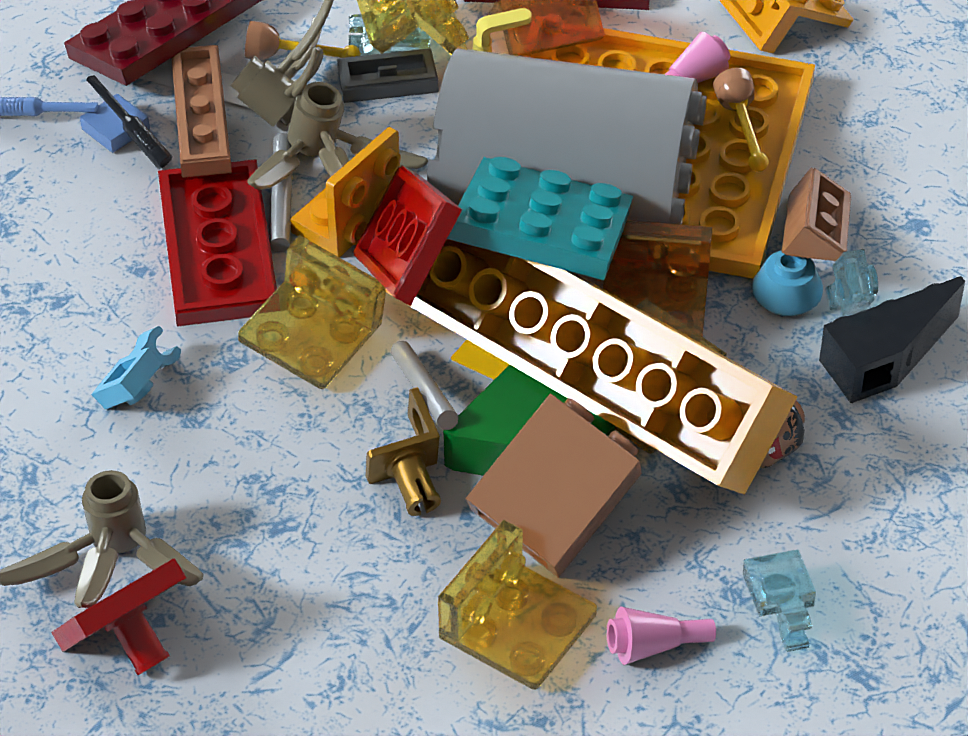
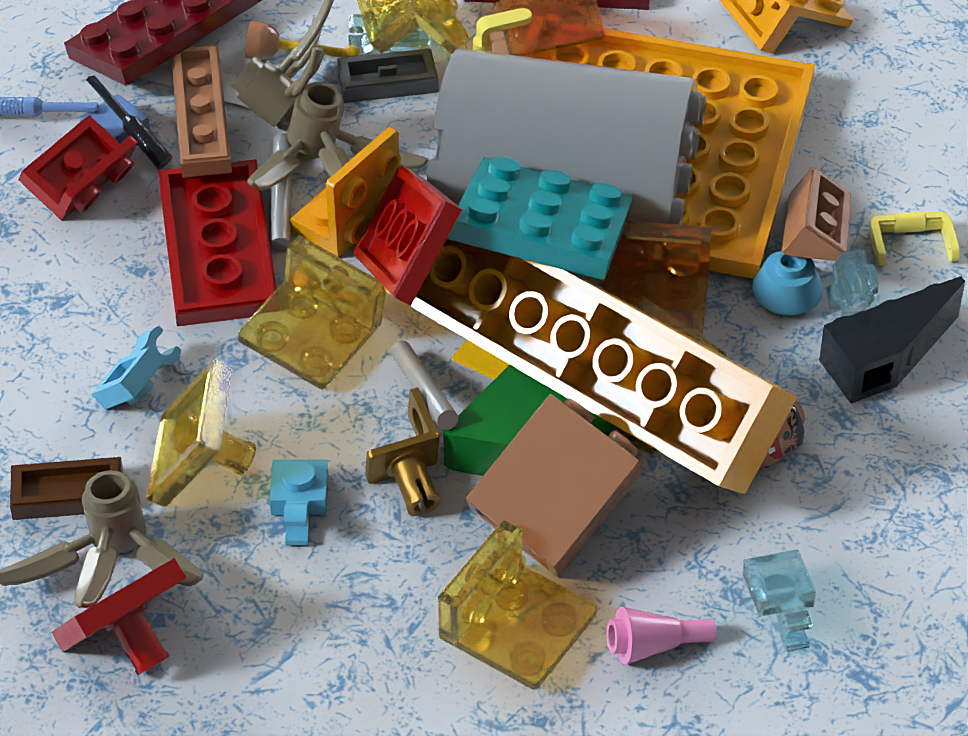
bright pink cone [665,32,730,83] -> none
hinge [713,68,769,172] -> none
none -> reddish brown tile [10,457,123,520]
none -> red bracket [18,115,138,221]
none -> clear yellow tile [146,358,256,508]
none -> medium azure plate [270,460,329,545]
none -> light yellow piece [869,212,960,266]

